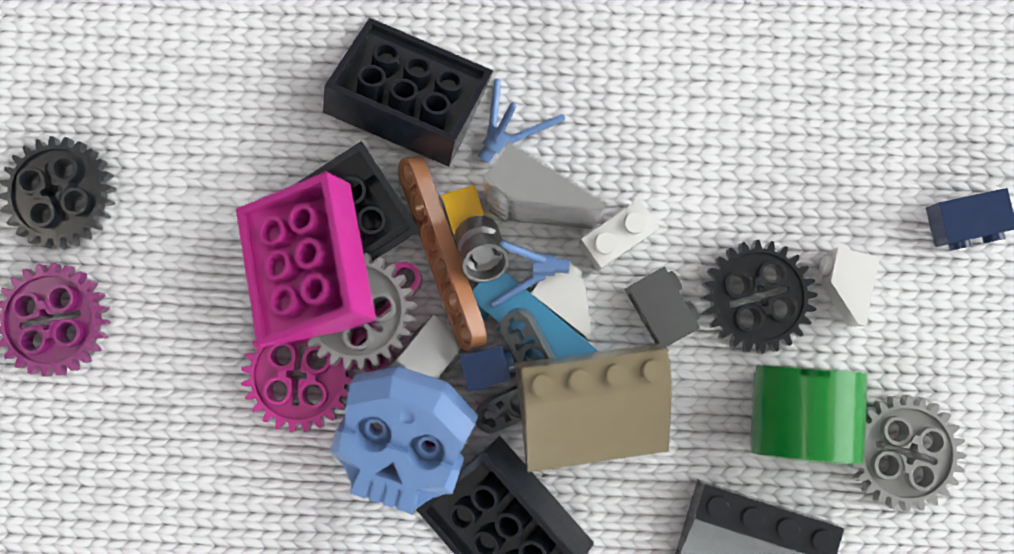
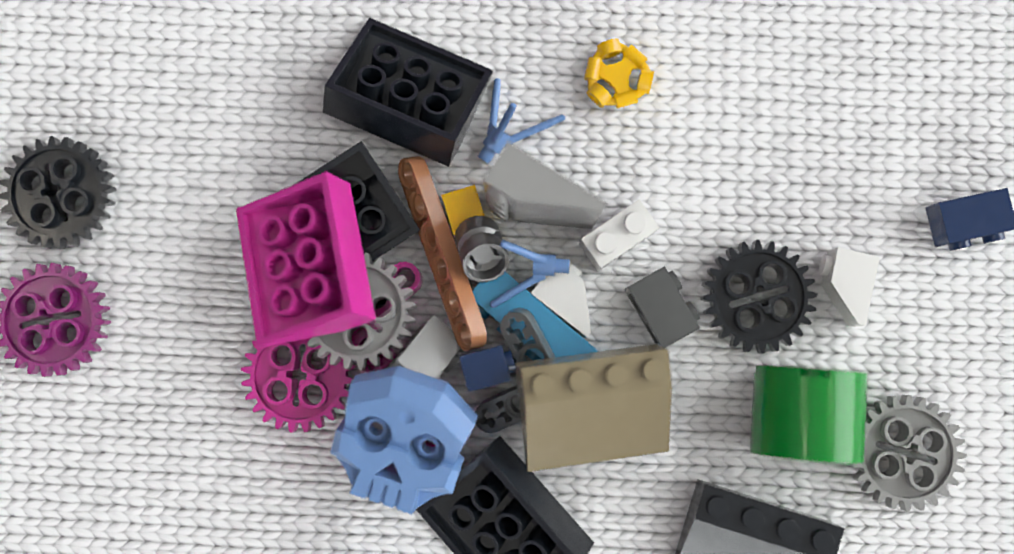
none -> yellow piece [584,38,654,109]

